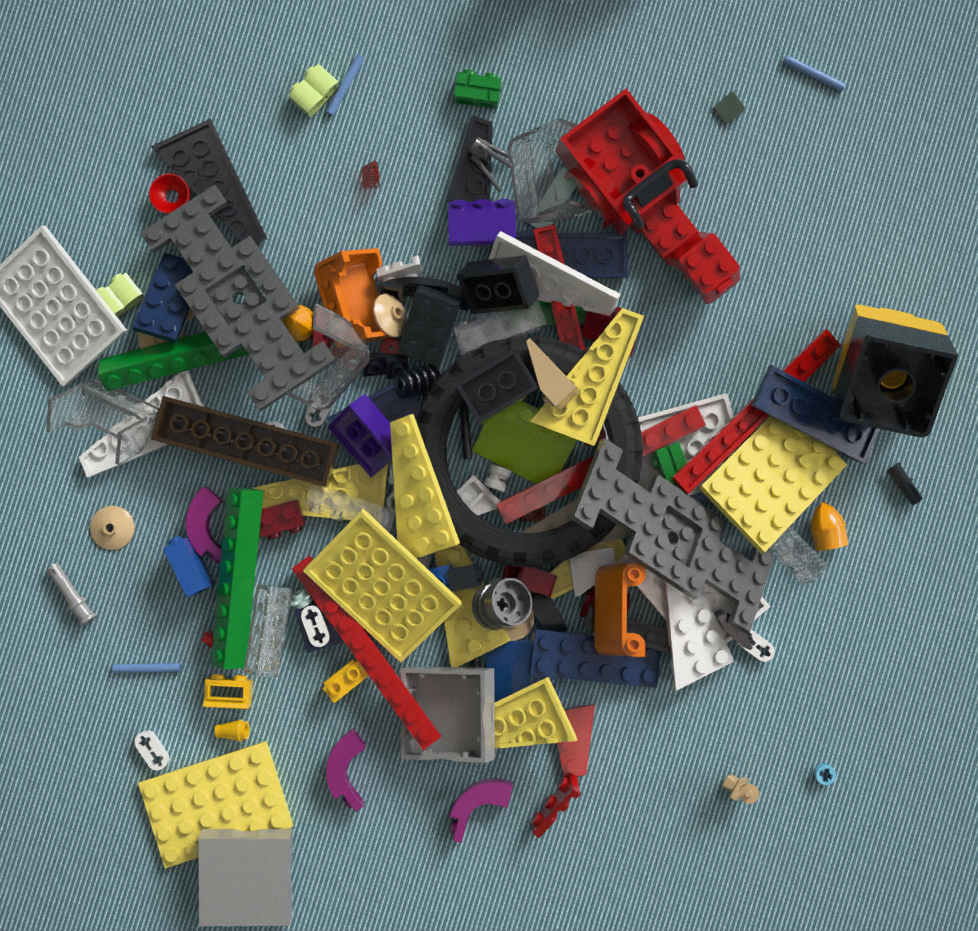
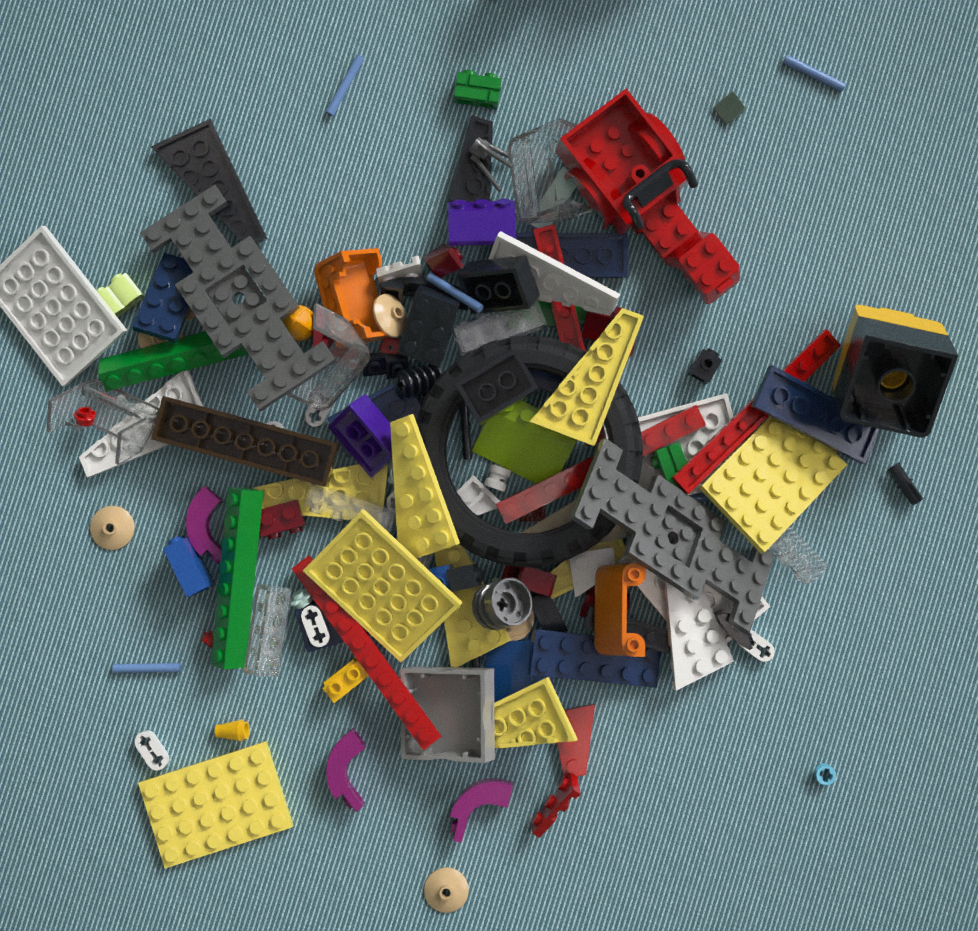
light grey pin [46,562,97,627] -> none
red piece [149,173,190,214] -> none
light grey tile [198,829,293,927] -> none
yellow window [203,674,253,709] -> none
yellowish green brick [289,64,340,118] -> none
clear red slope [362,161,381,189] -> none
tan slope [526,338,580,410] -> none
tan hips [722,774,760,804] -> none
light orange helmet [810,502,849,551] -> none
none -> red plate [73,407,96,427]
none -> dark red slope [423,243,464,278]
none -> tan dish [424,867,469,913]
none -> medium blue bar [426,272,484,313]
none -> black brick [687,348,722,385]

